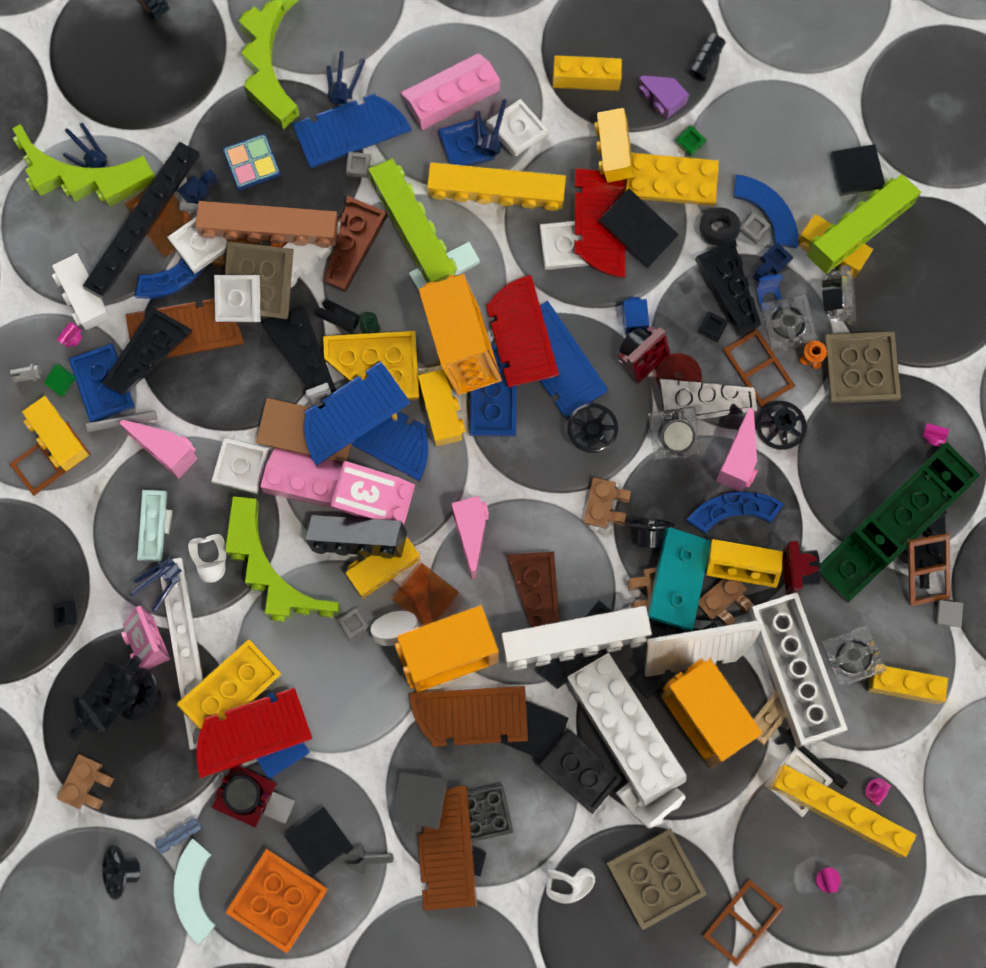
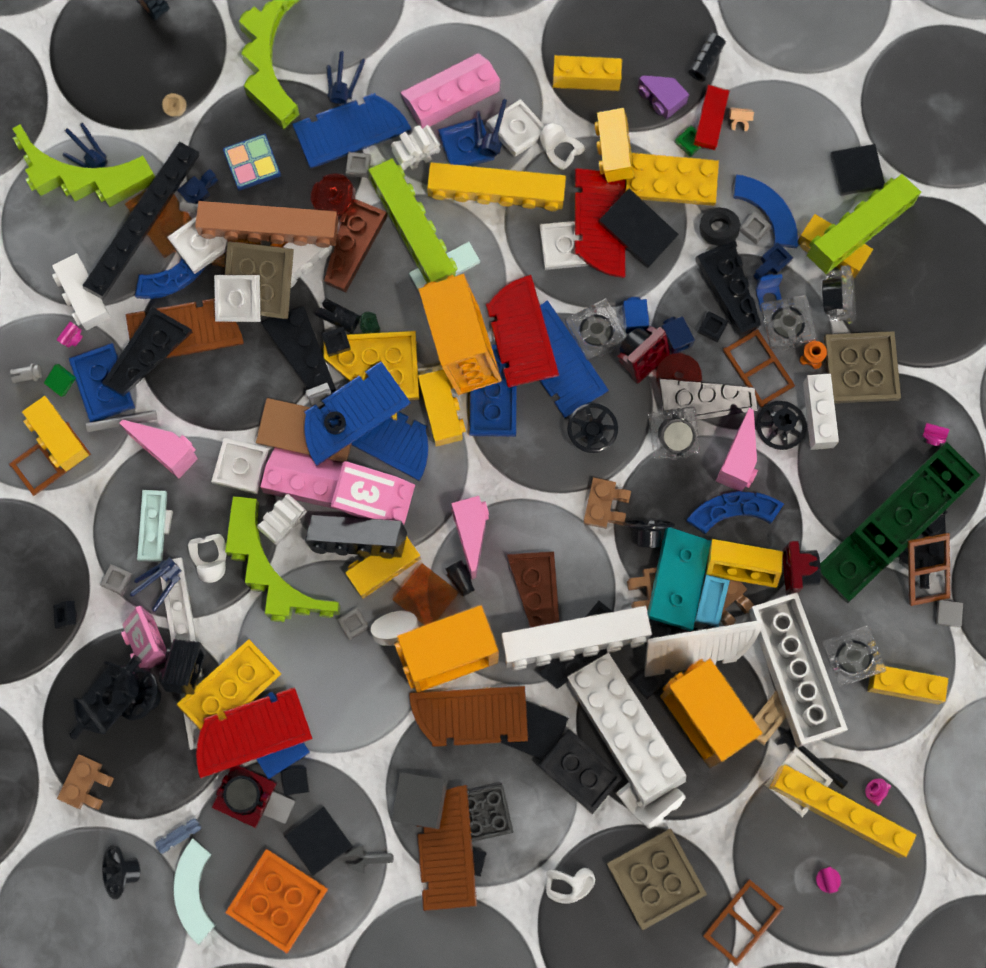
none -> light grey tile [100,564,133,596]
none -> black brick [159,639,206,695]
none -> tan tile [162,93,186,117]
none -> white gear [257,494,307,545]
none -> black tile [282,768,309,796]
none -> clear red plate [311,173,356,216]
none -> black tile [321,327,351,357]
none -> black bush [324,411,346,435]
none -> white gear [391,125,441,170]
none -> black cone [445,560,475,597]
none -> white piece [540,123,585,169]
none -> clear piece [565,298,627,360]
none -> dark blue brick [661,316,695,356]
none -> red tile [693,84,730,151]
none -> medium azure tile [695,575,730,627]
none -> light nougat tile [729,108,754,131]
none -> white brick [803,374,839,450]

